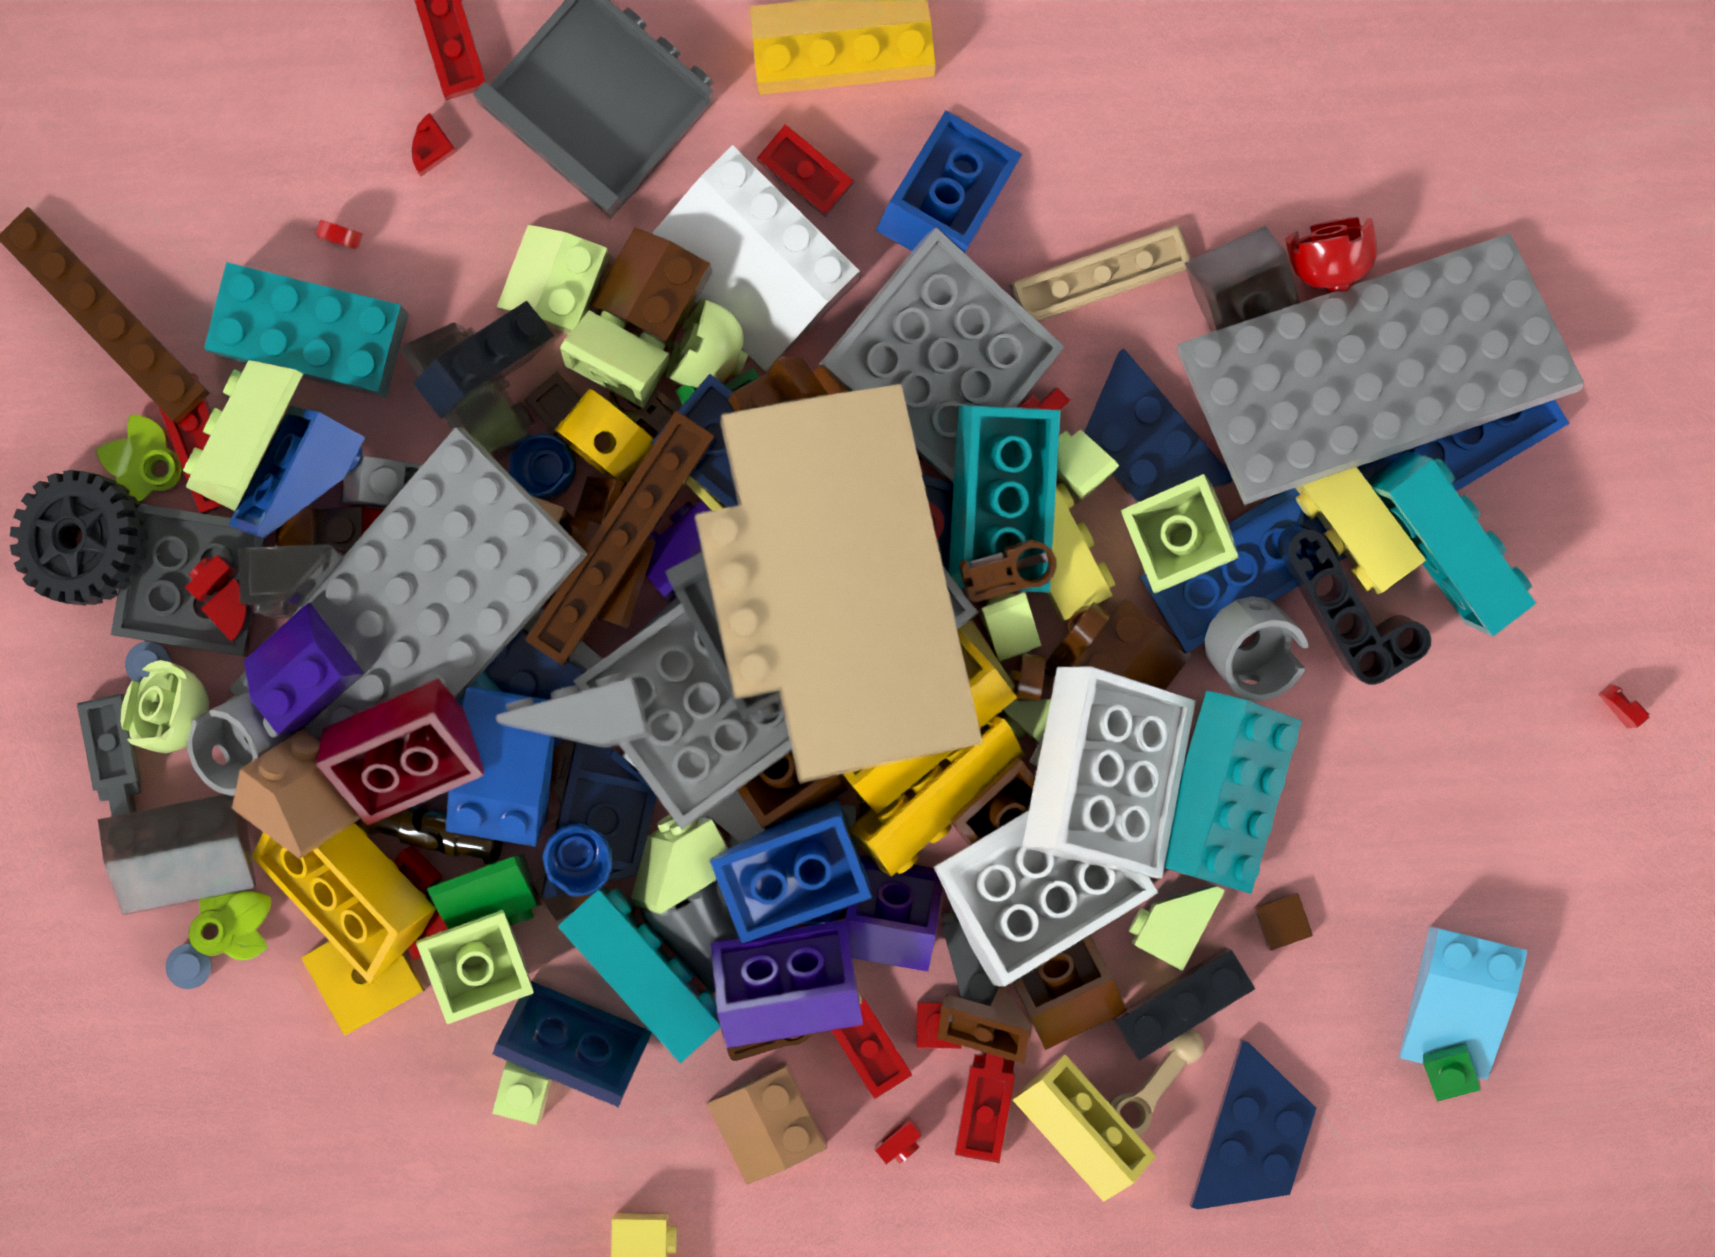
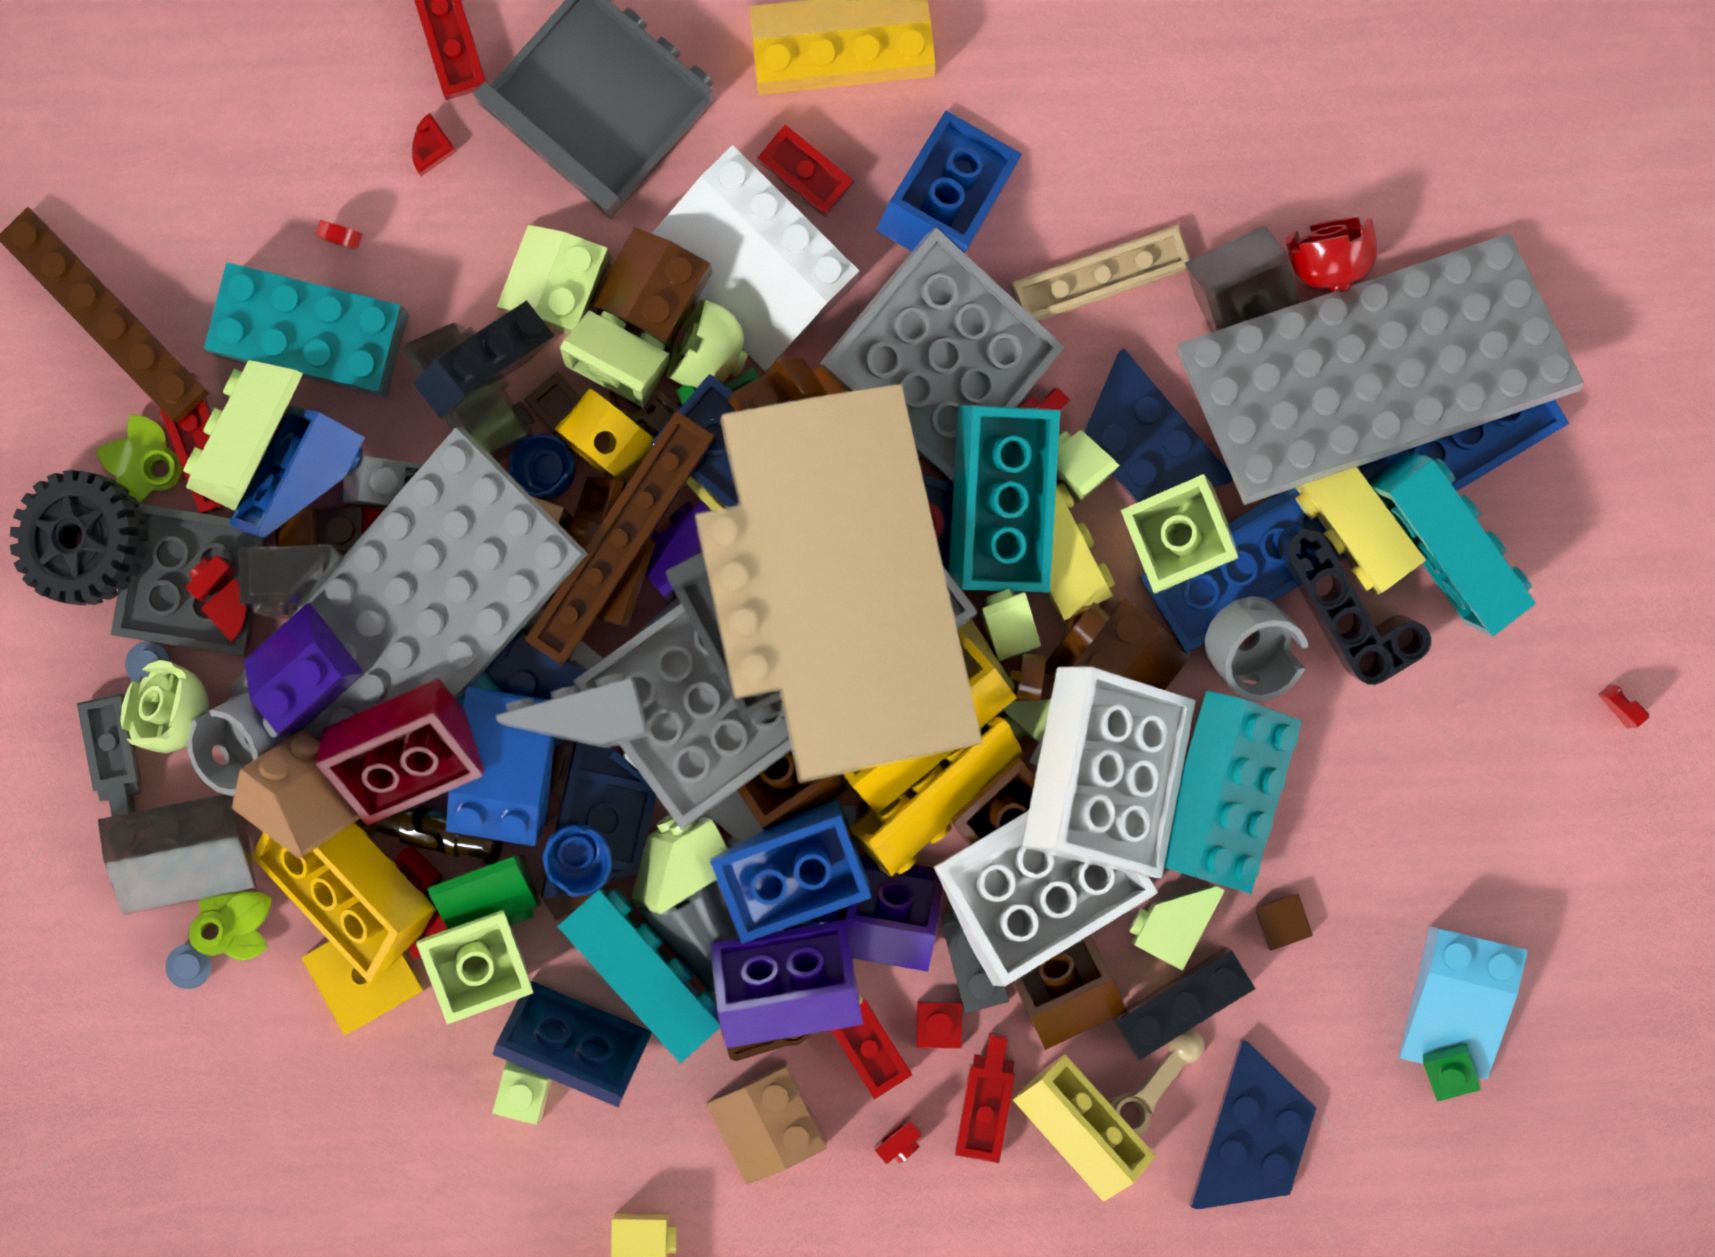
reddish brown slope [937,986,1032,1064] -> none
reddish brown piece [959,540,1057,602] -> none

